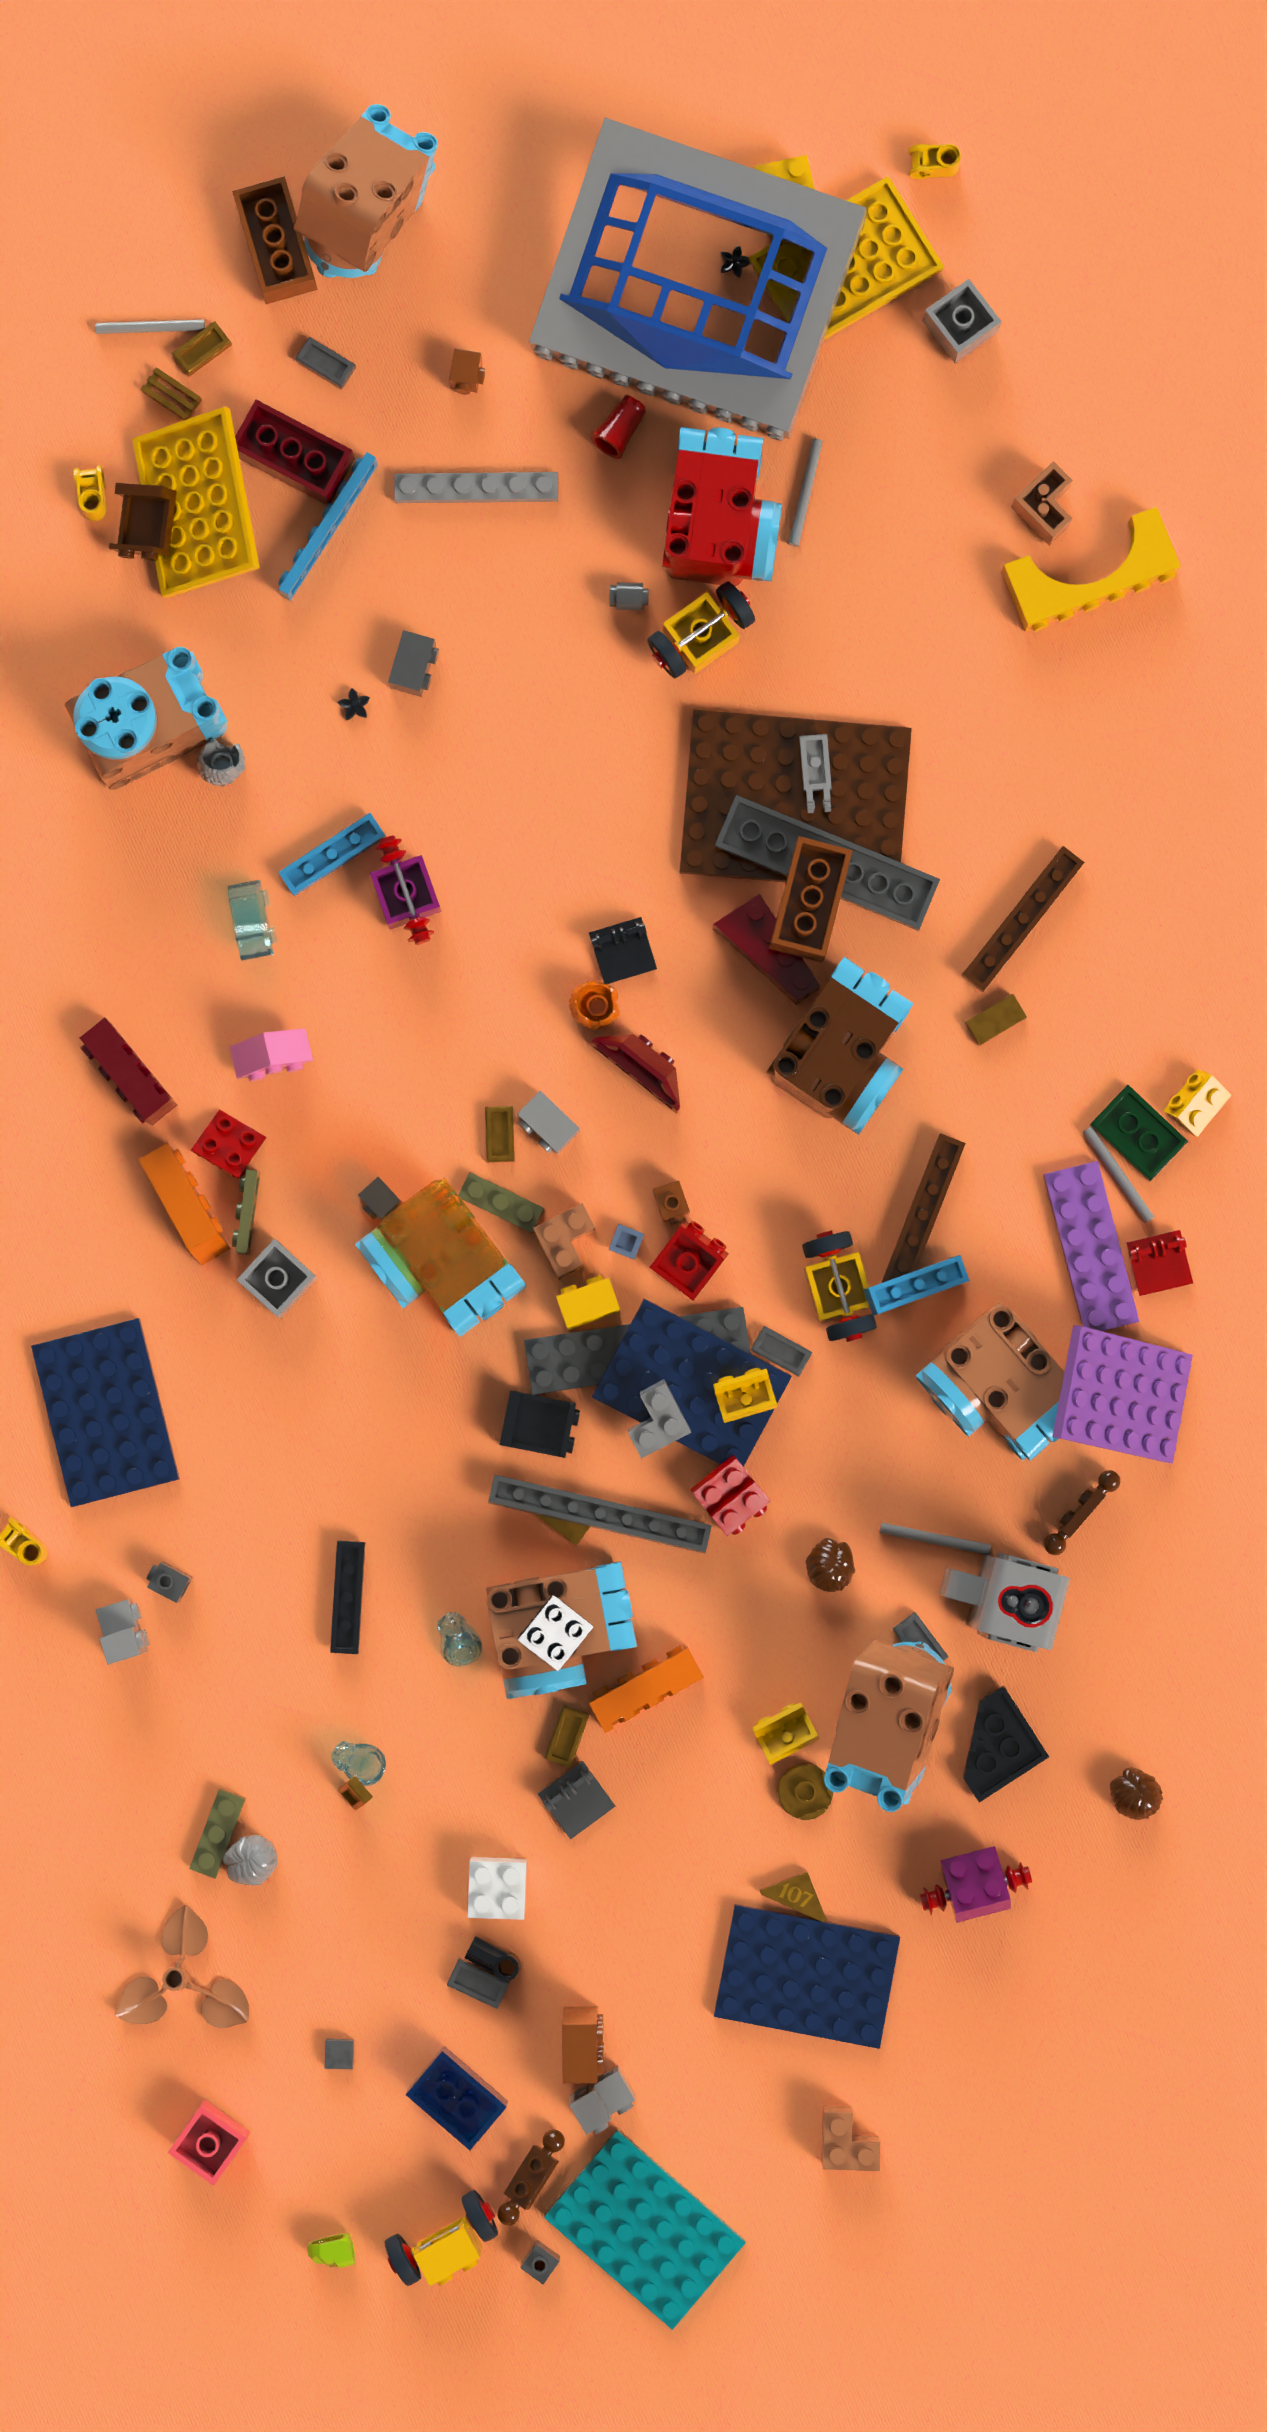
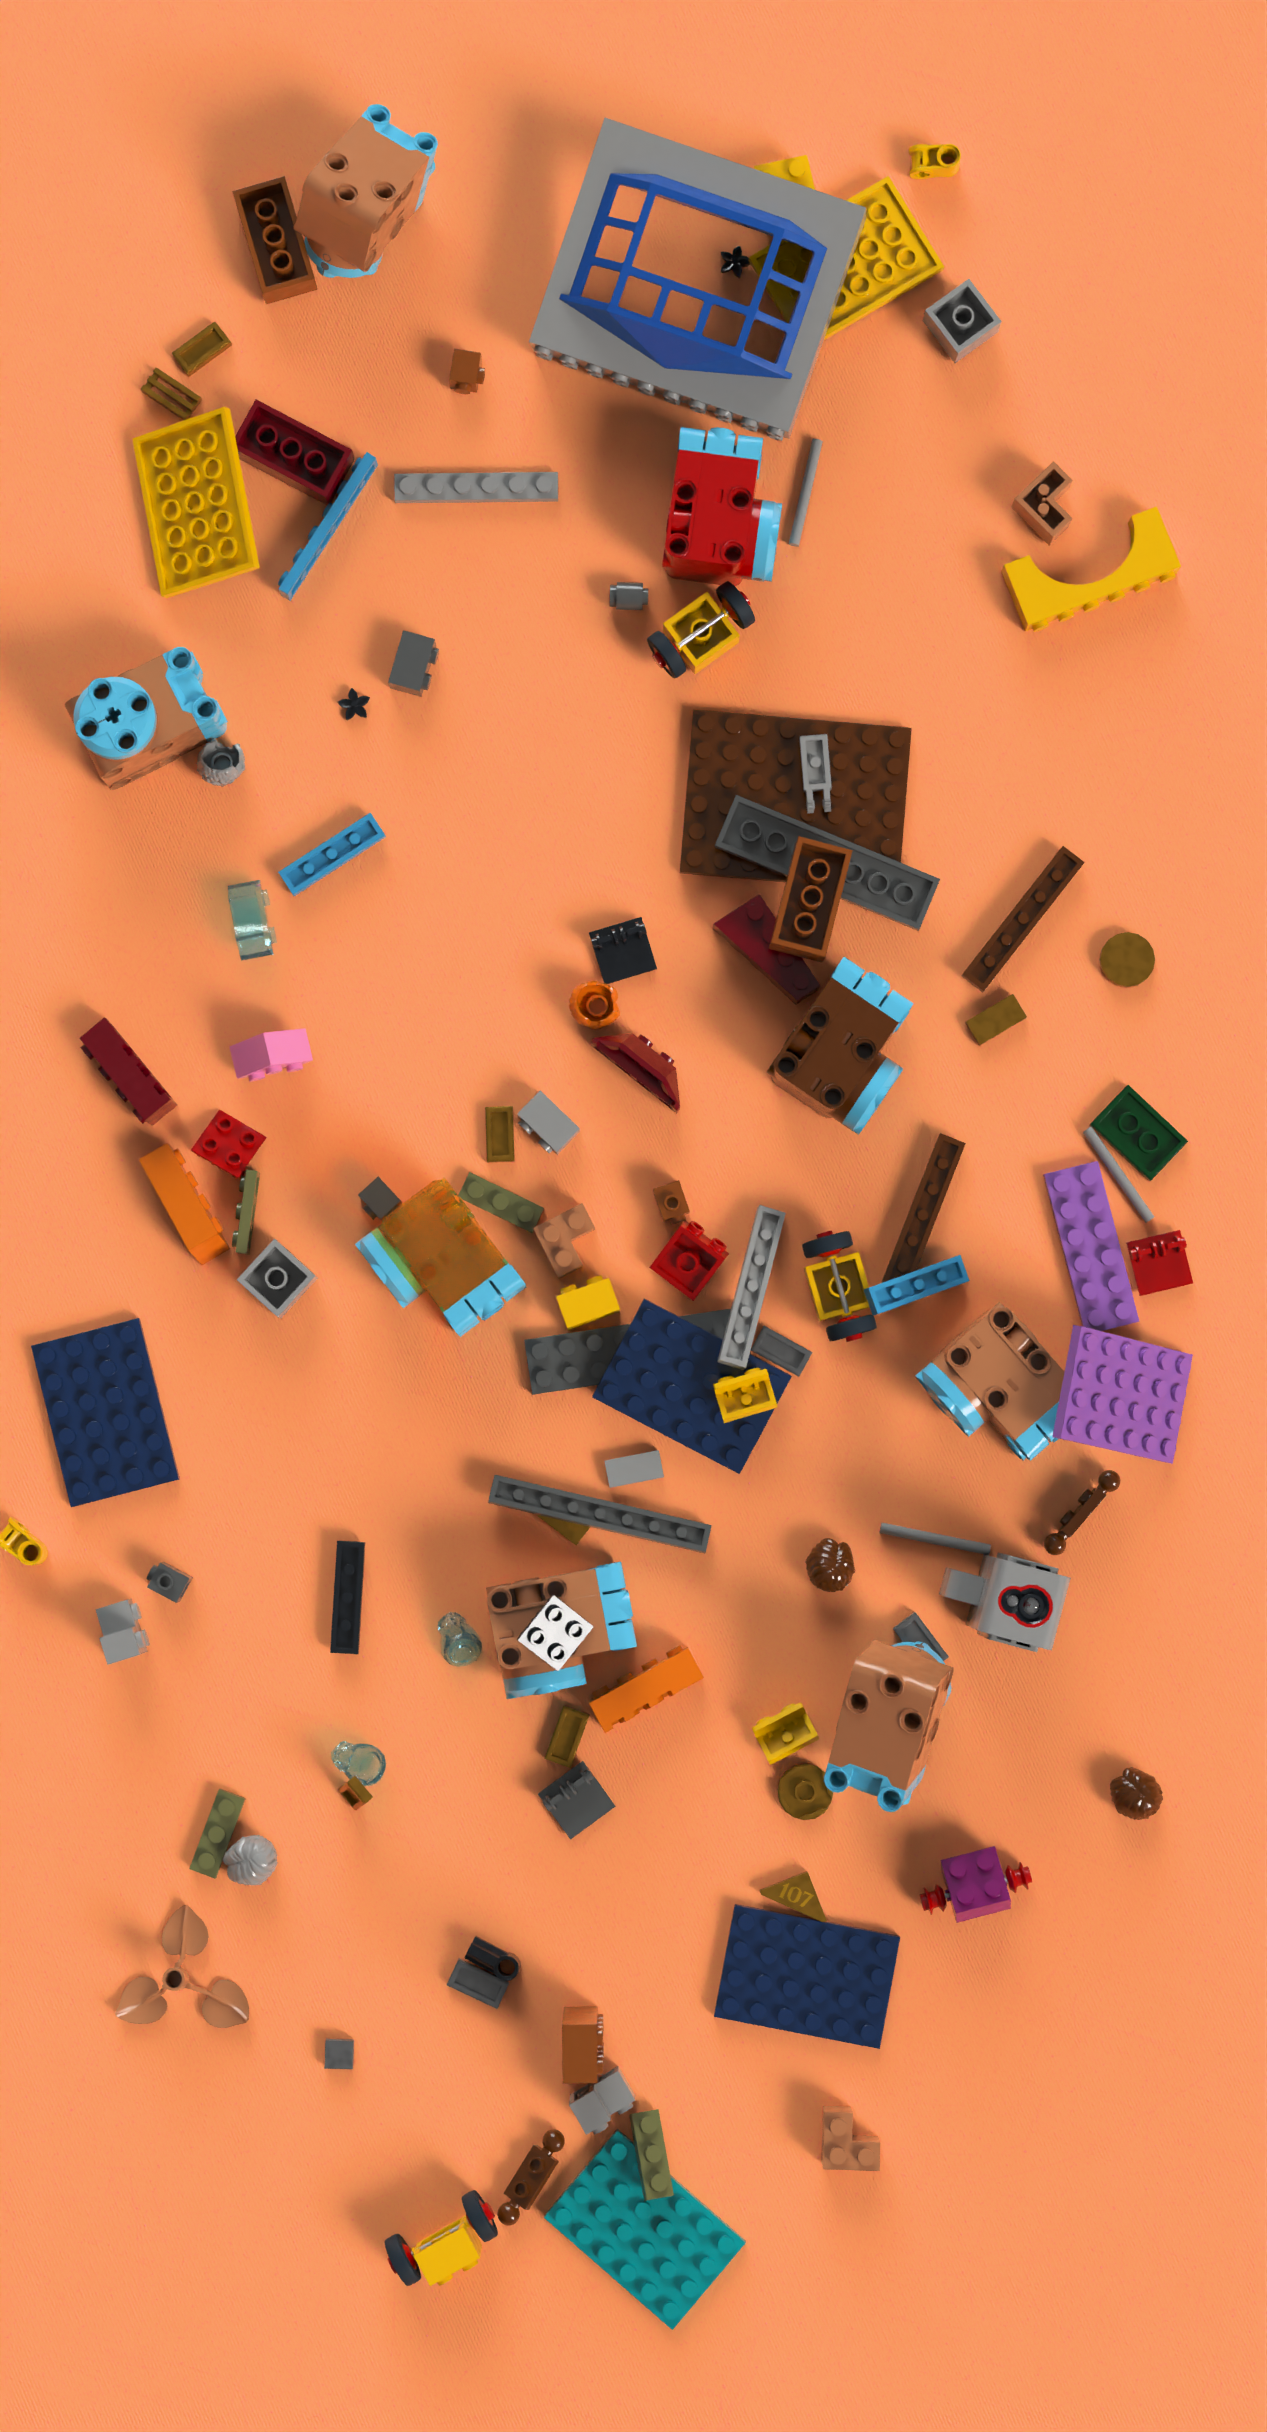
yellow piece [74,465,107,521] -> none
light grey bar [95,319,205,334] -> none
reddish brown panel [109,483,177,561] -> none
coral brick [168,2100,250,2186] -> none
flat silver tile [295,336,356,390] -> none
lime rock [307,2233,356,2268] -> none
magenta brick [370,835,442,945] -> none
clear blue brick [405,2046,508,2150] -> none
white brick [468,1857,527,1920] -> none
black panel [499,1390,581,1458] -> none
dark grey plate [520,2240,560,2285] -> none
red plant [590,395,646,459] -> none
sand blue plate [609,1224,644,1260] -> none
light grey brick [628,1379,691,1459] -> none
plate [690,1455,771,1536] -> none
black plate [963,1685,1049,1803] -> none
yellow bracket [1164,1069,1231,1137] -> none
none -> light grey tile [604,1450,664,1488]
none -> olive plate [629,2109,674,2201]
none -> light grey plate [717,1205,786,1370]
none -> pearl gold tile [1099,932,1155,988]

